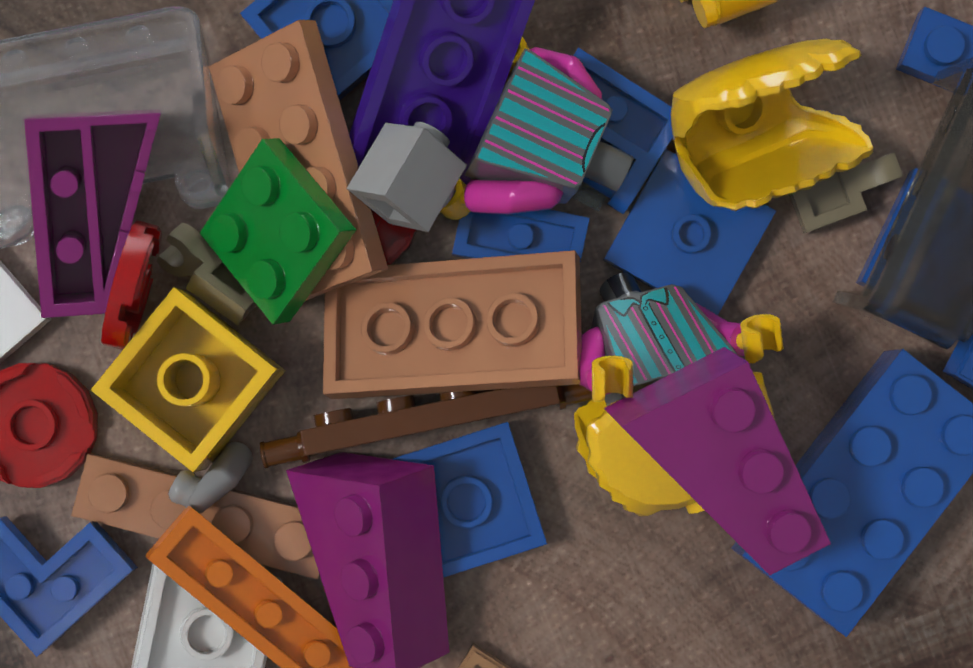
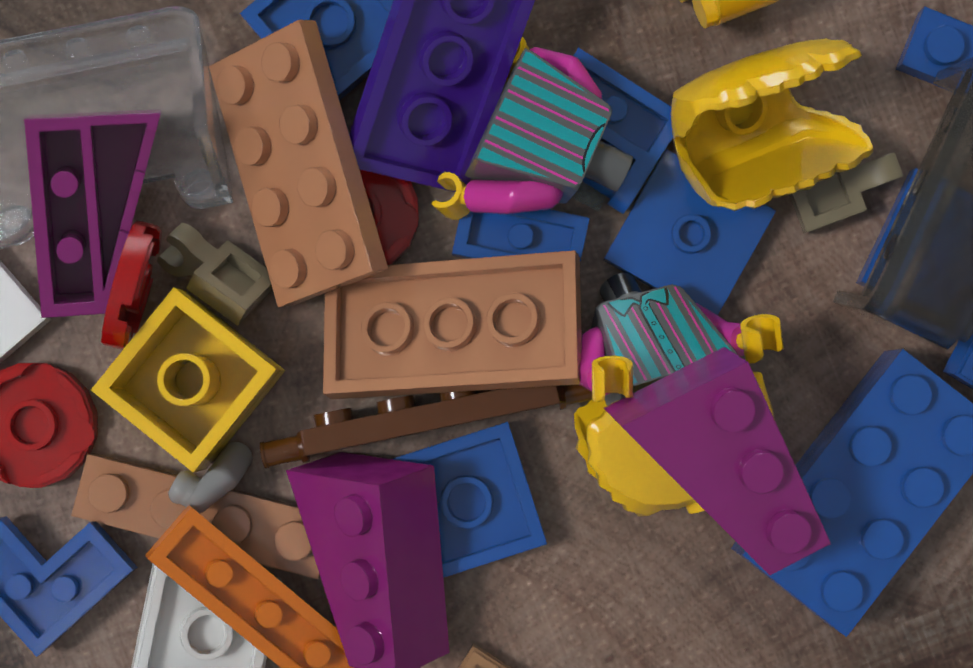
green plate [200,138,357,325] -> none
light grey brick [346,122,467,232] -> none

